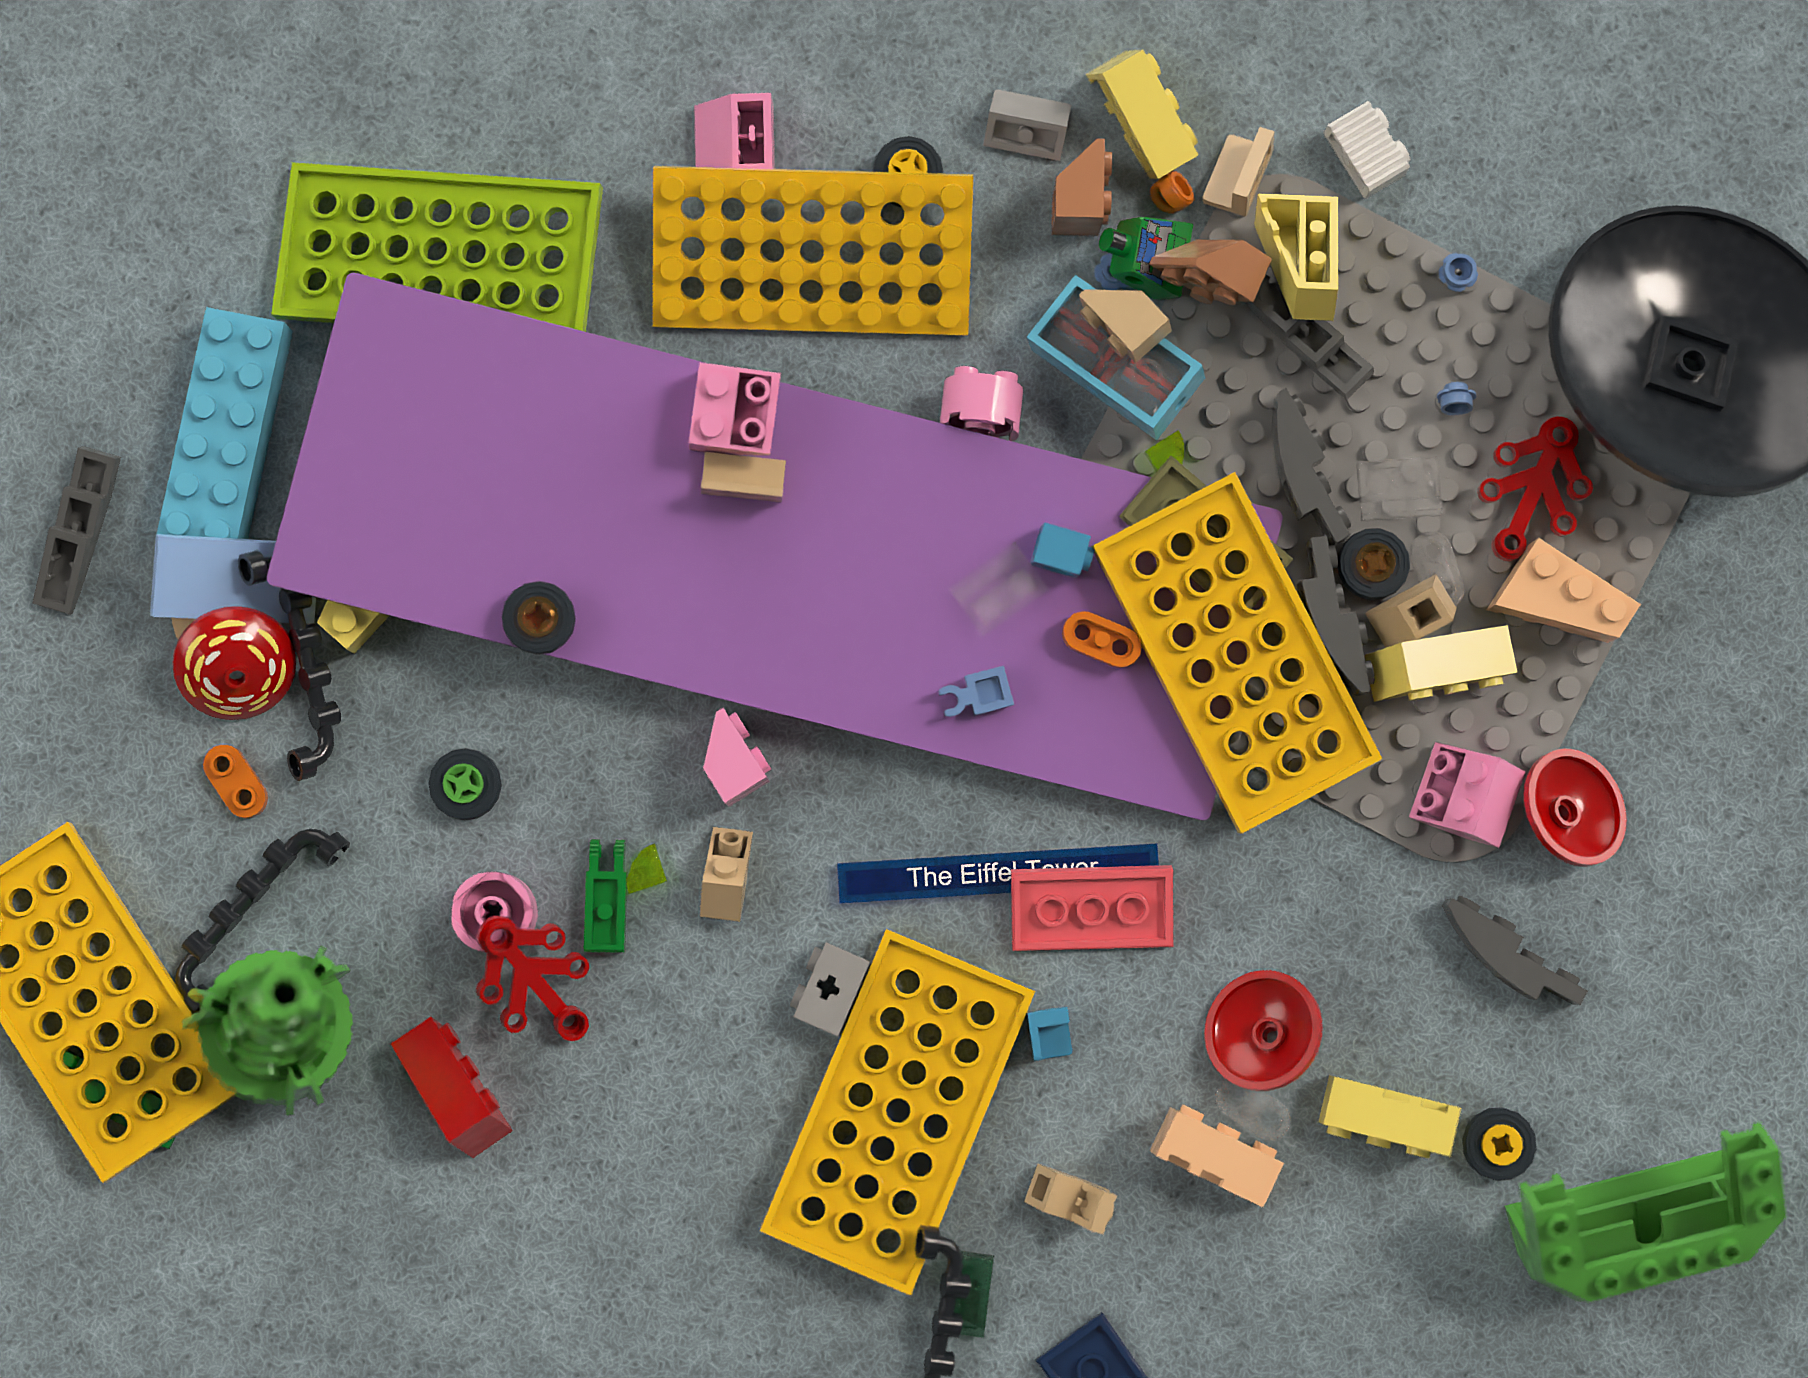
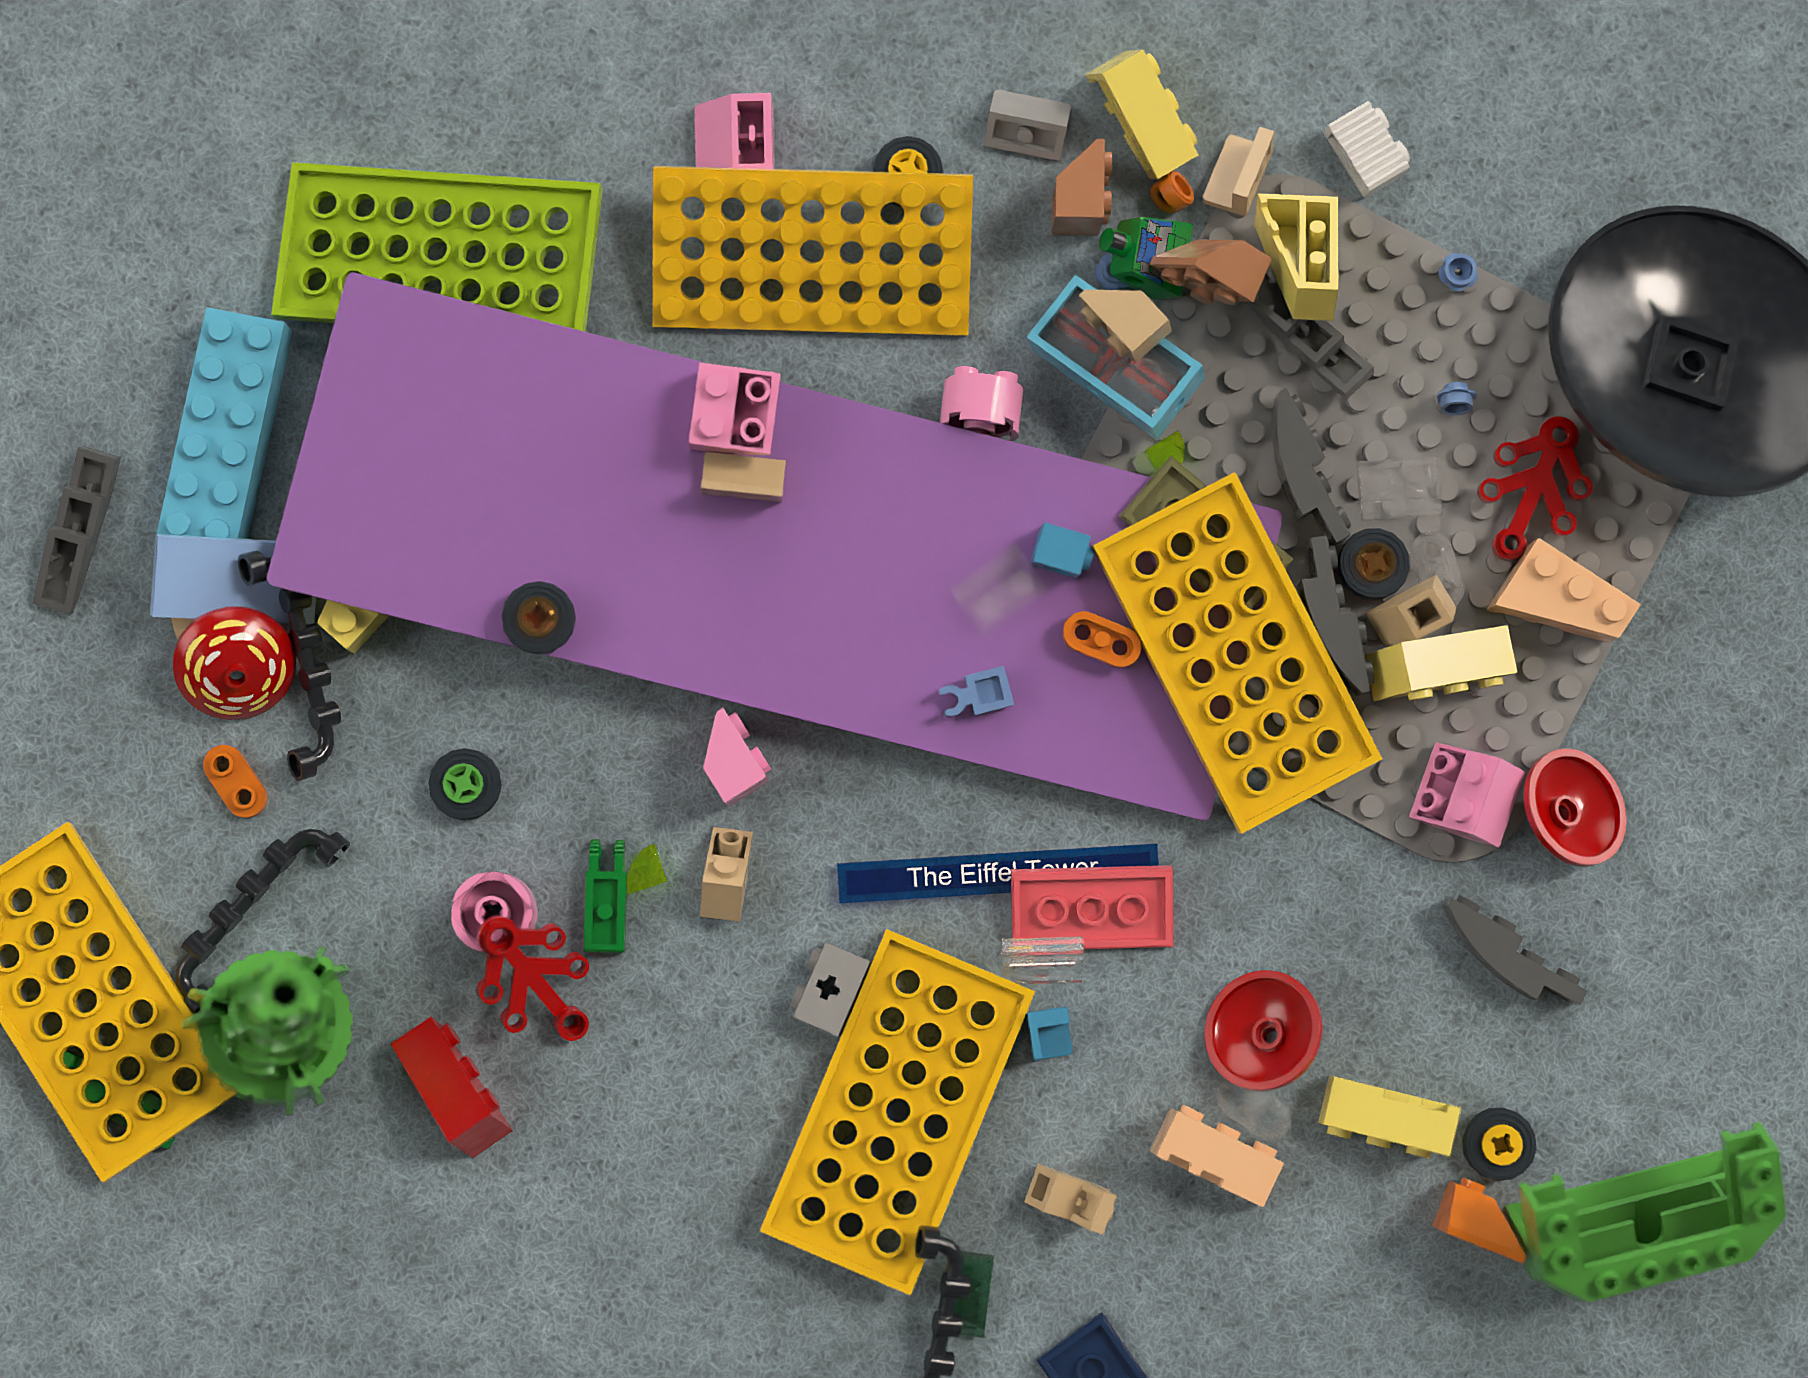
none -> clear plate [1001,937,1084,985]
none -> orange slope [1432,1177,1527,1264]

